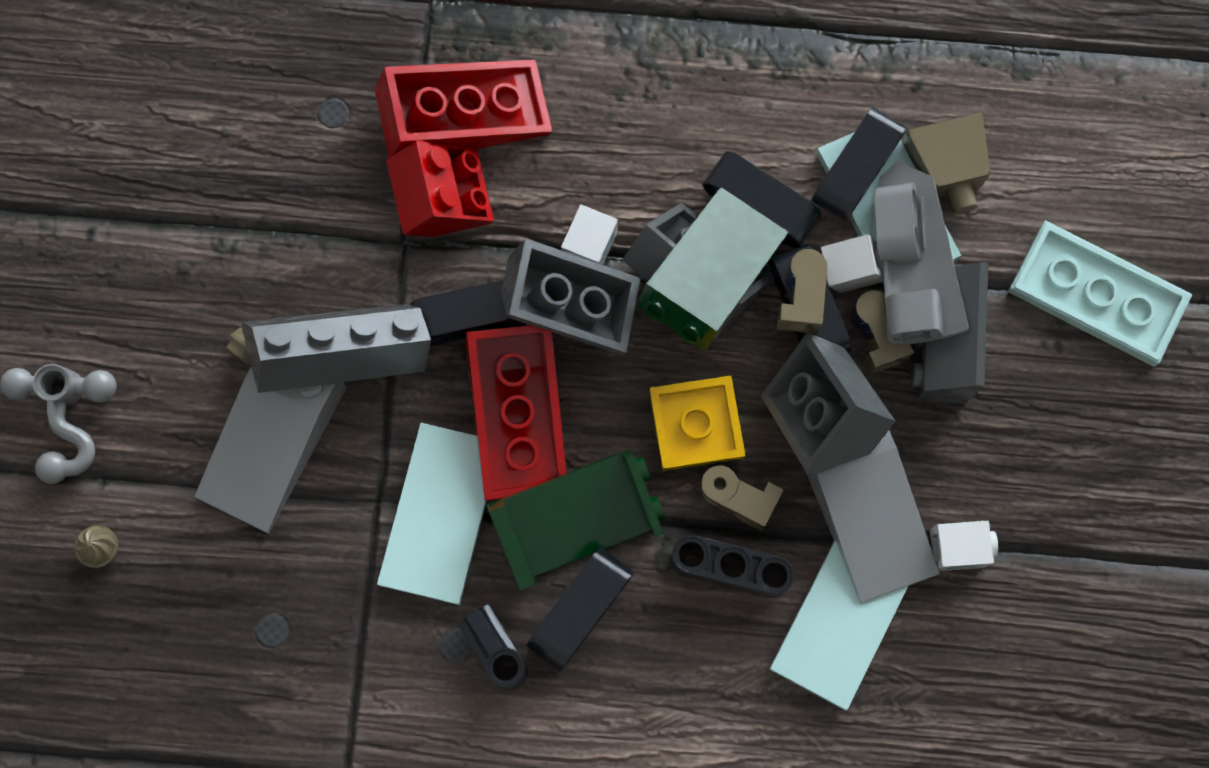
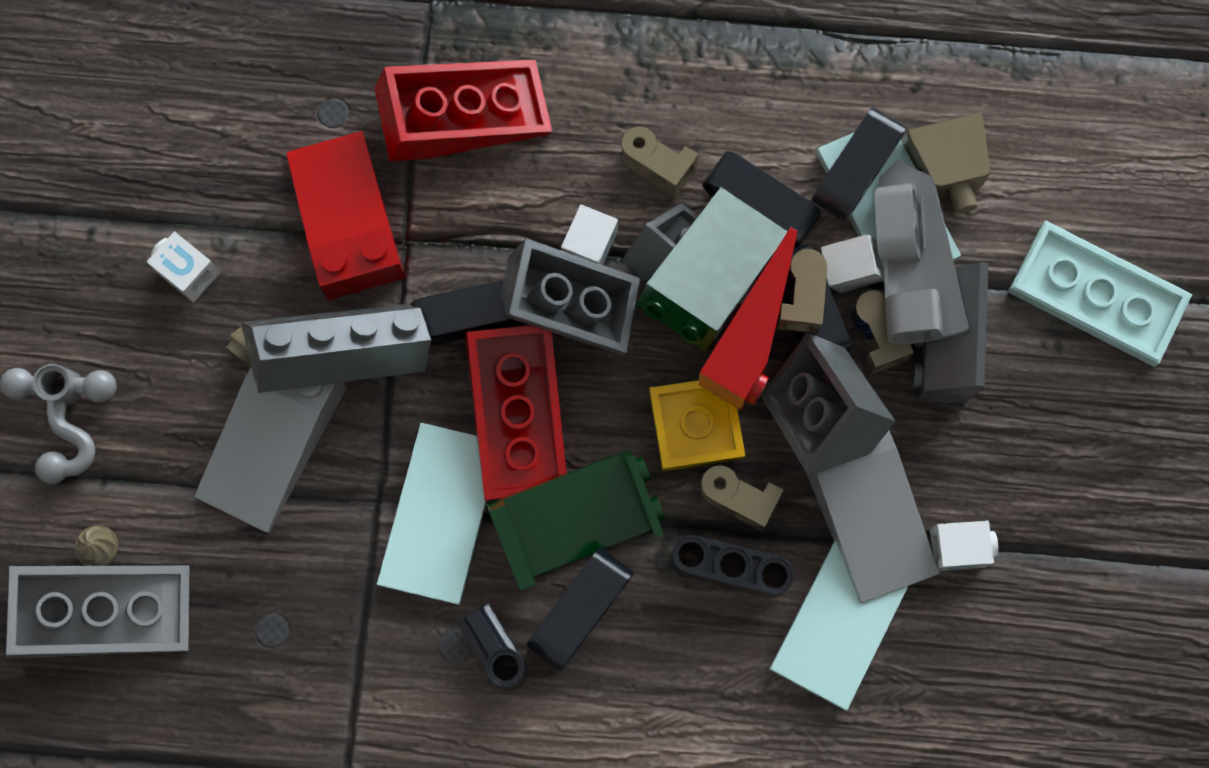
red slope [386,140,494,237] -> none
none -> light grey slope [6,565,189,658]
none -> white brick [147,231,220,303]
none -> red slope [286,131,406,300]
none -> dark tan leg [622,127,699,198]
none -> red slope [699,227,798,411]

